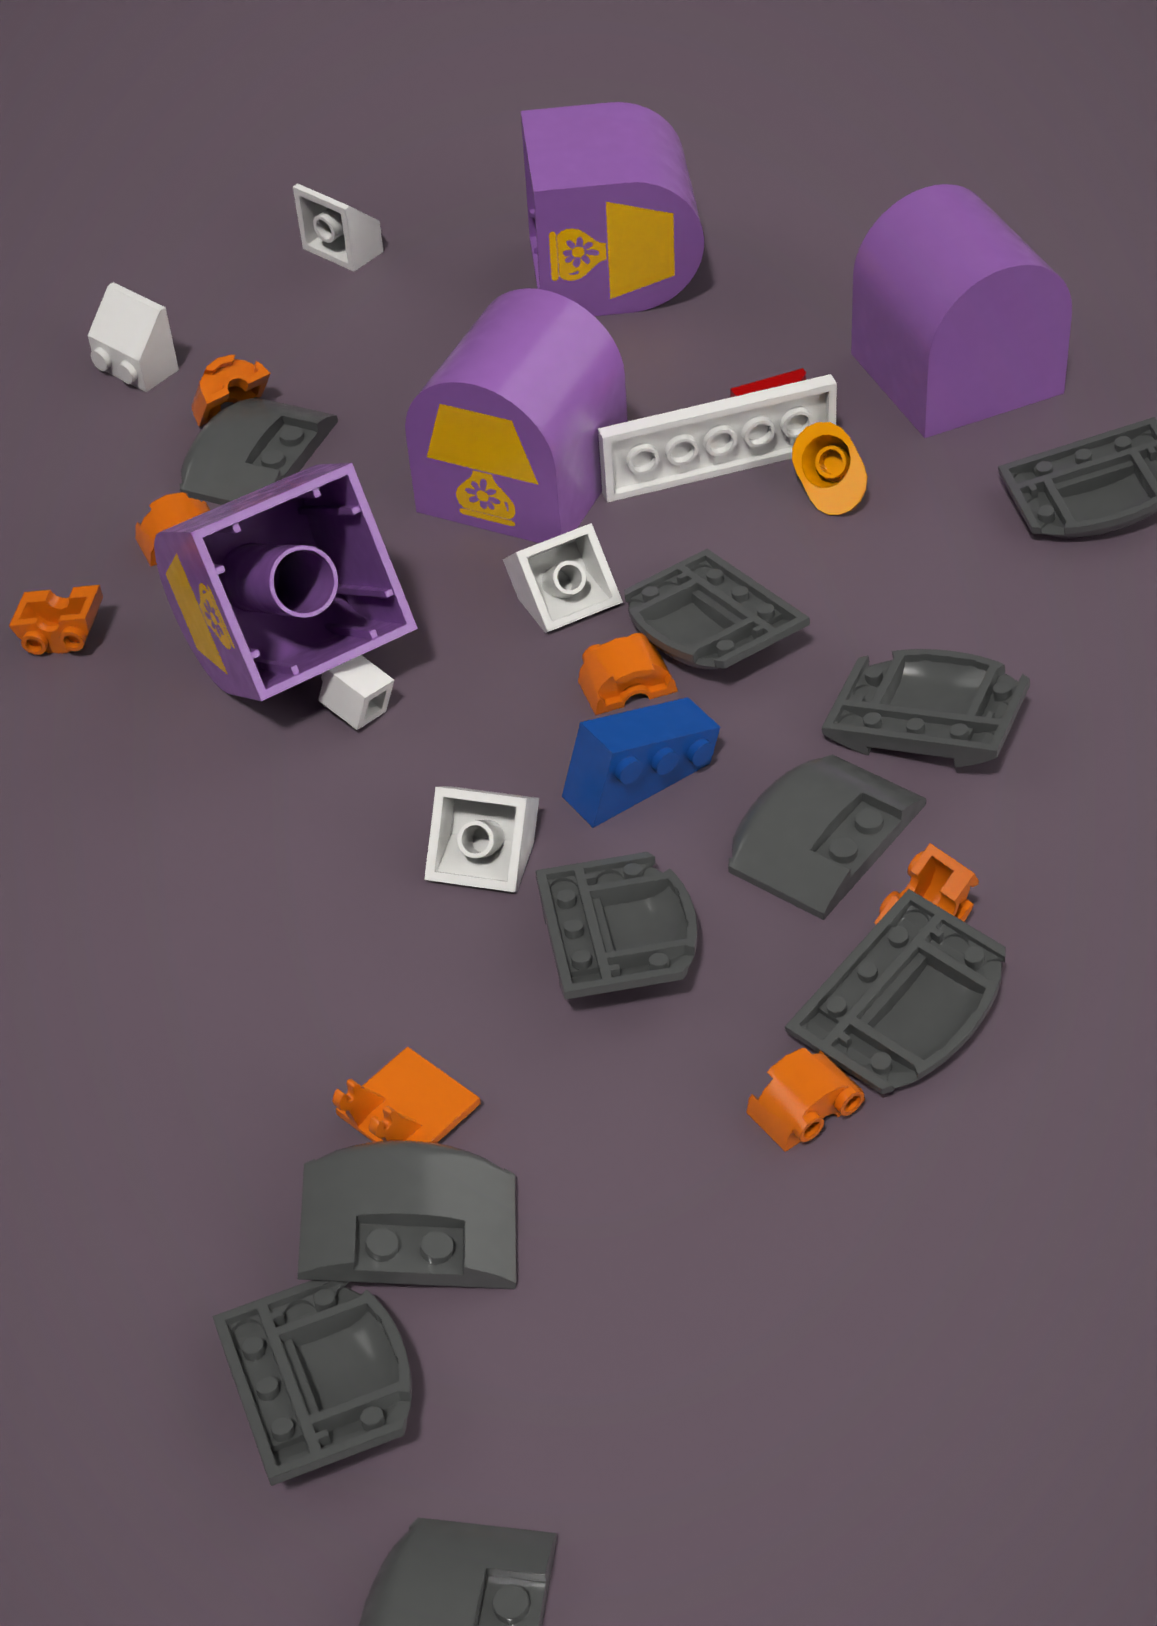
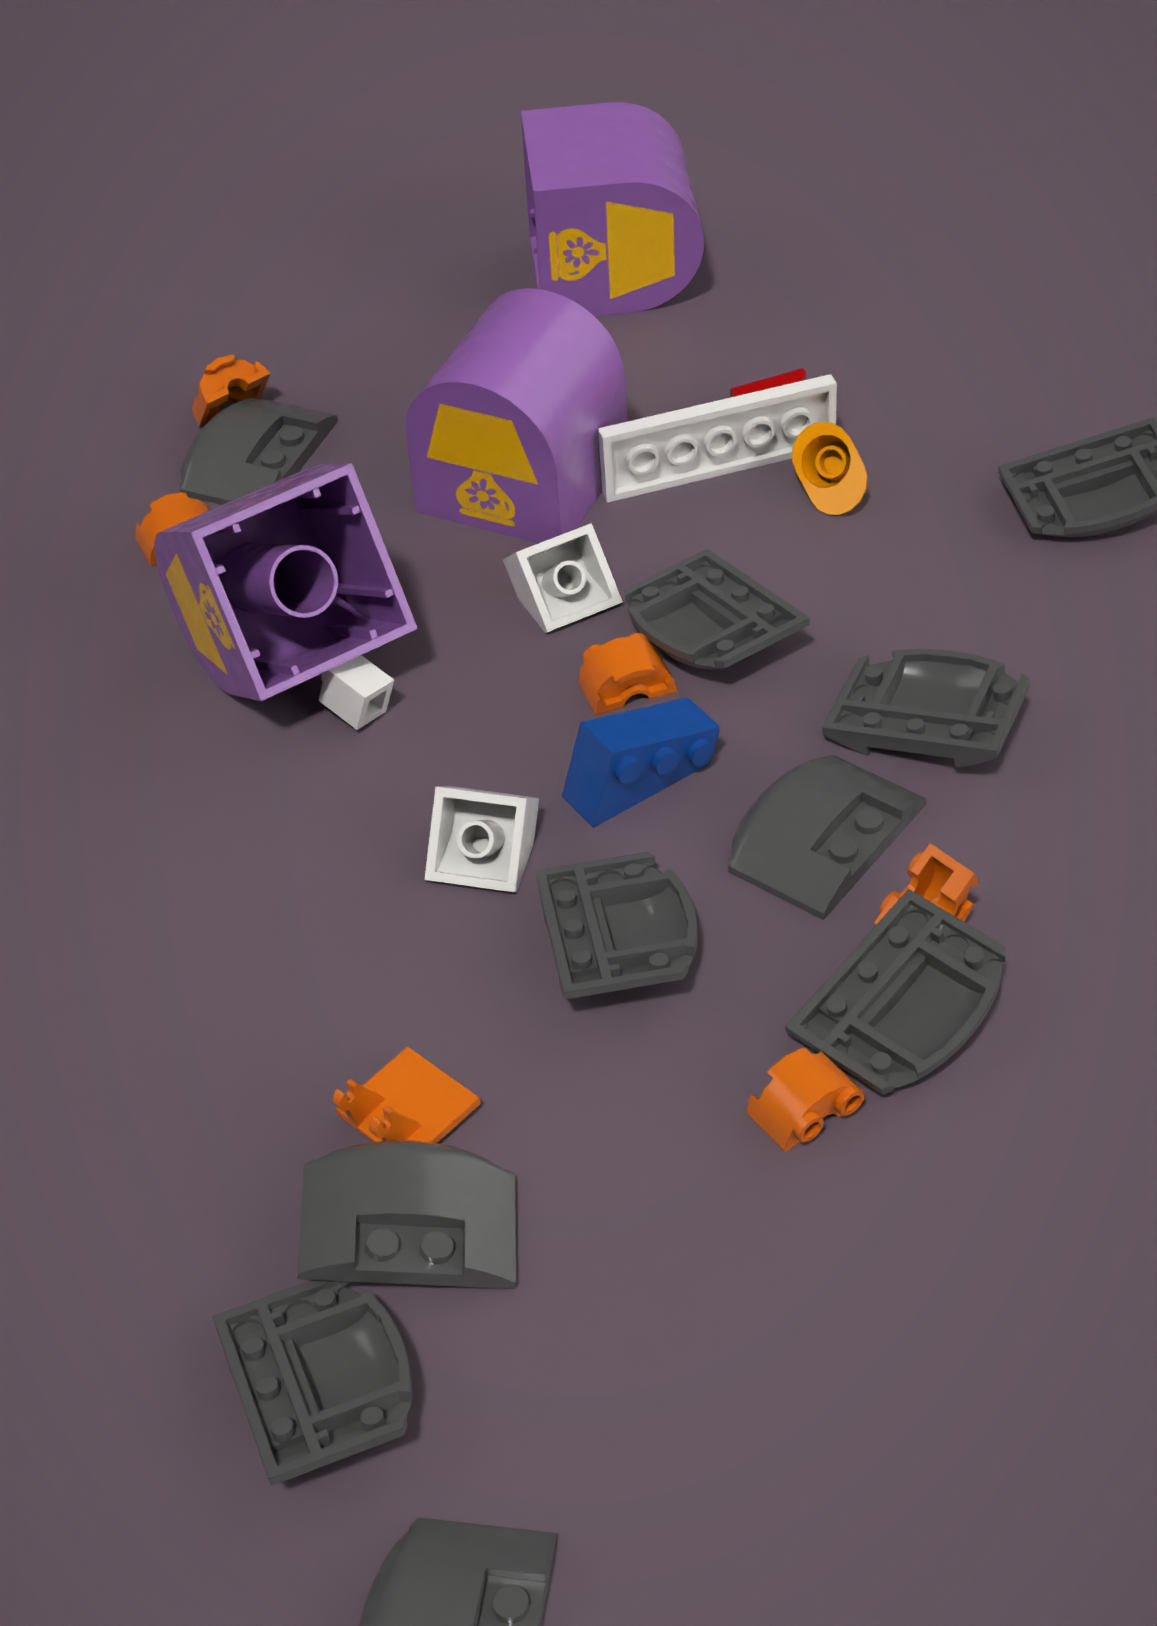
orange cylinder [9,584,103,655] -> none
white slope [88,282,179,392] -> none
white slope [293,183,384,272] -> none
medium lavender brick [851,184,1072,438] -> none

